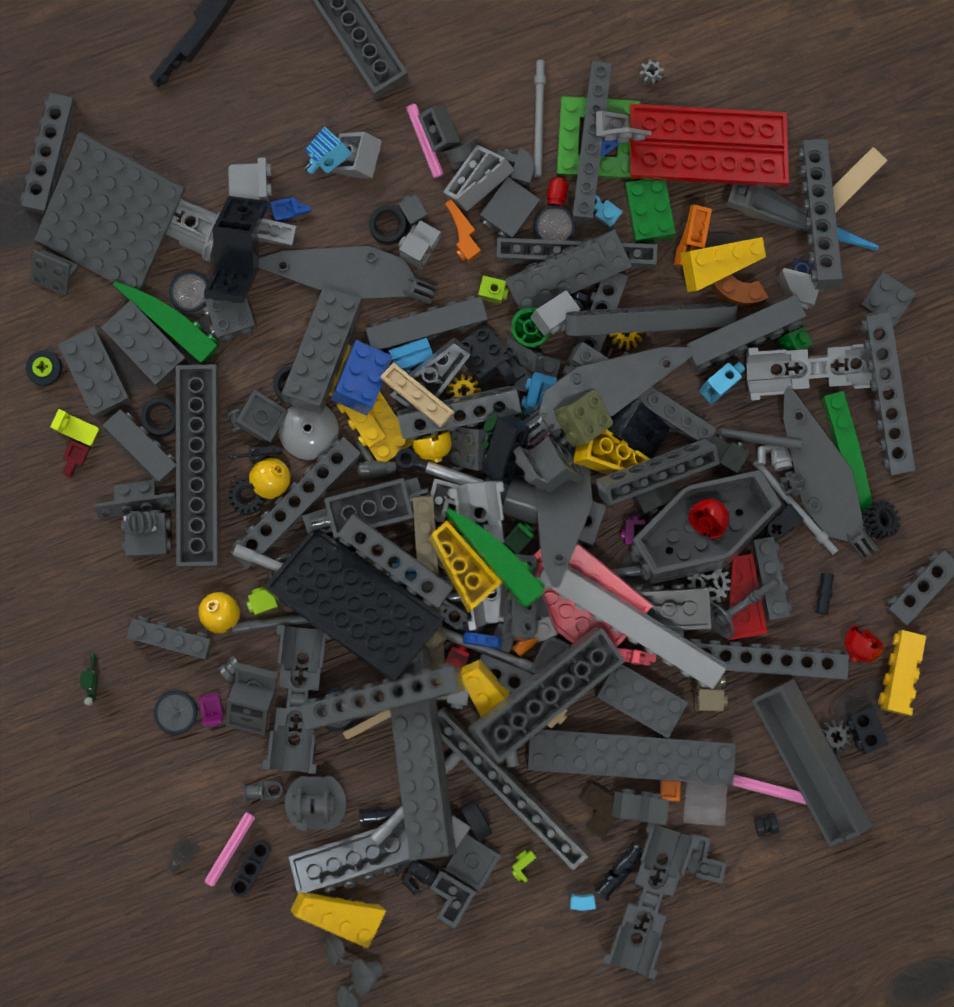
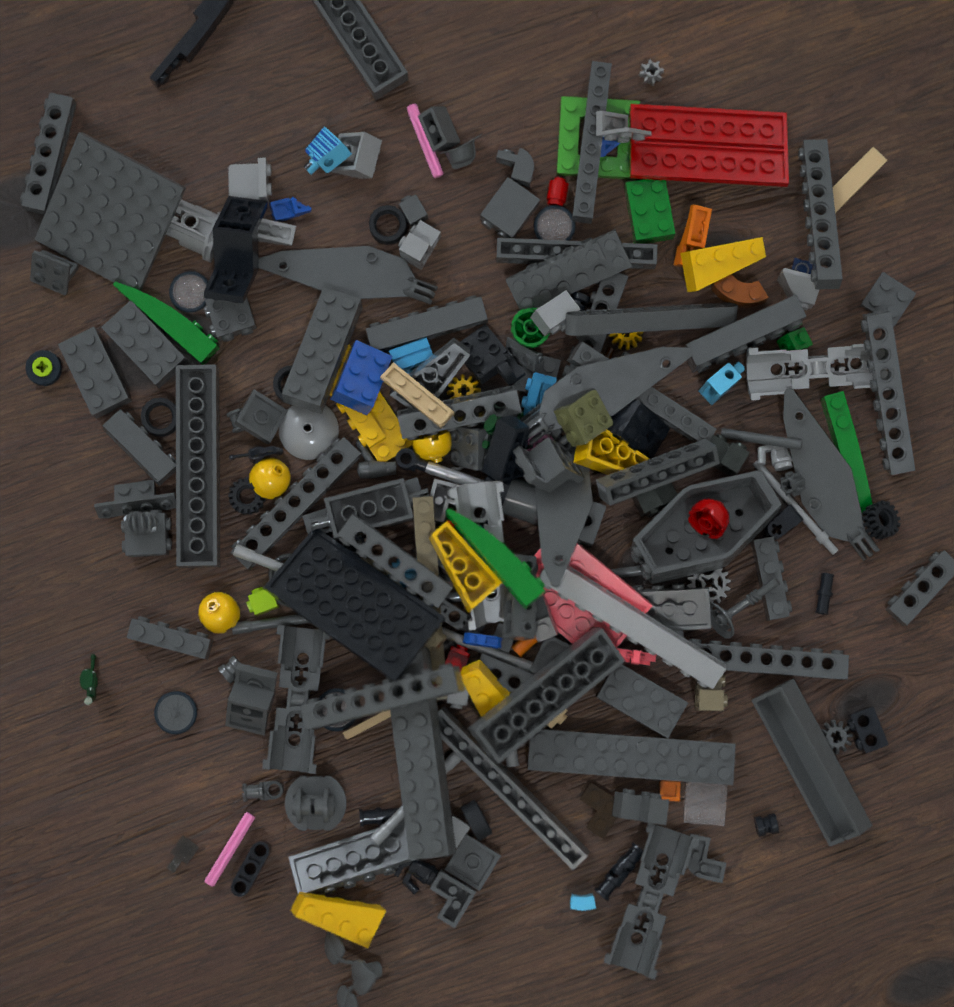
neon yellow bracket [50,409,99,446] -> none
dark red plate [62,440,90,478] -> none
magenta bracket [198,693,224,727] -> none
light grey wedge [443,145,515,211] -> none
orange slope [445,199,481,264] -> none
lime brick [478,276,509,304] -> none
green bracket [504,522,534,554] -> none
lime bracket [512,850,536,883] -> none
light grey bar [534,60,546,177] -> none
medium azure plate [594,195,623,228] -> none
magenta bracket [621,517,646,546] -> none
dark grey plate [726,184,879,251] -> none
red wing [727,554,768,641] -> none
bright pink axle [733,775,807,805] -> none
red cylinder [844,624,886,663] -> none
yellow wedge [878,630,926,716] -> none

